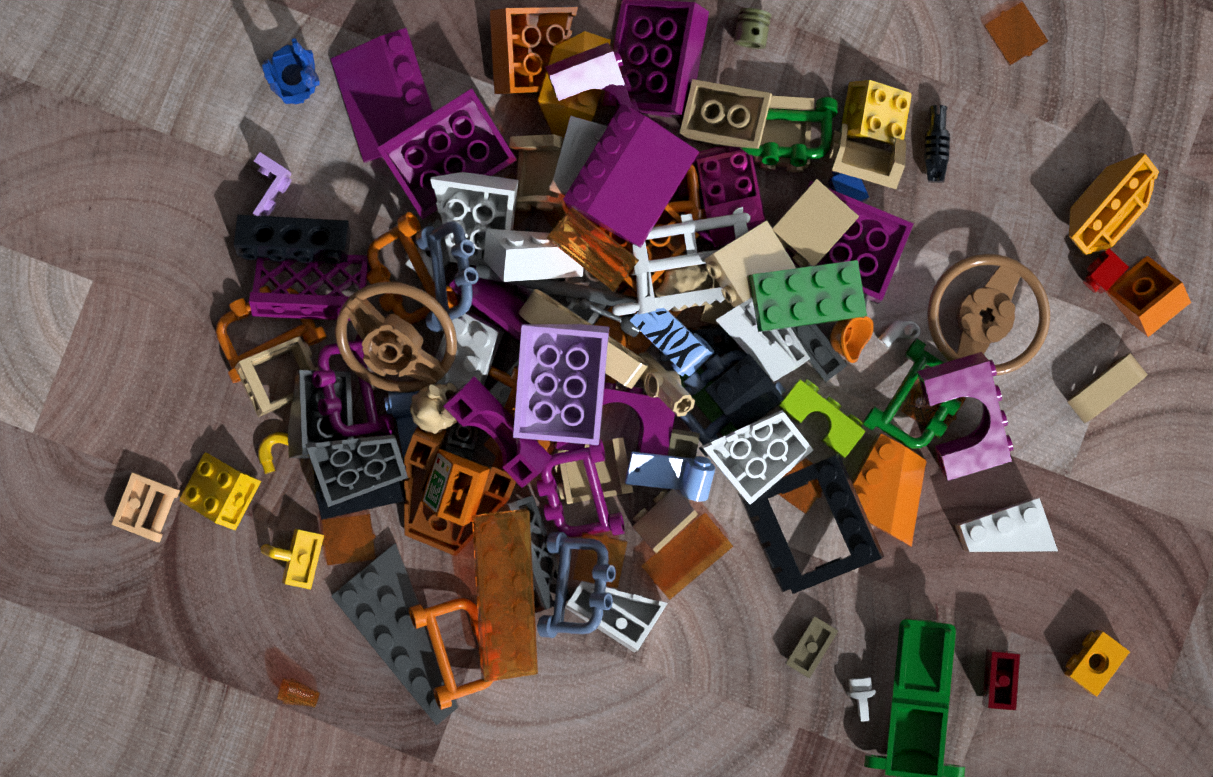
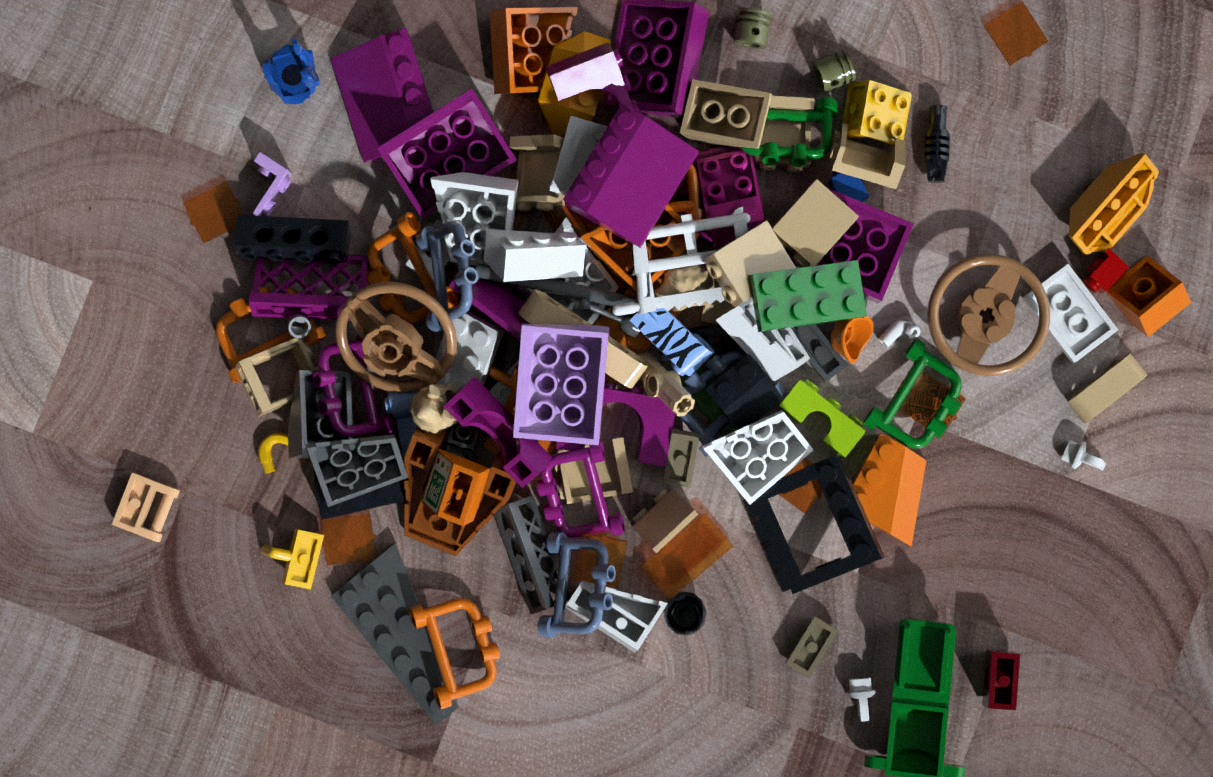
yellow bracket [180,452,261,530] -> none
clear orange cone [277,678,320,708] -> none
clear orange plate [472,509,538,682] -> none
clear orange piece [547,207,639,291] -> none
light blue door [625,452,715,501] -> none
magenta arch [917,352,1013,481] -> none
white wedge [955,498,1058,552] -> none
light orange brick [1064,630,1130,697] -> none
none -> clear orange piece [183,181,243,244]
none -> light grey hinge [288,314,311,338]
none -> black hair [664,591,707,636]
none -> olive piece [813,50,856,92]
none -> white plate [1022,264,1118,364]
none -> white piece [1061,440,1106,471]

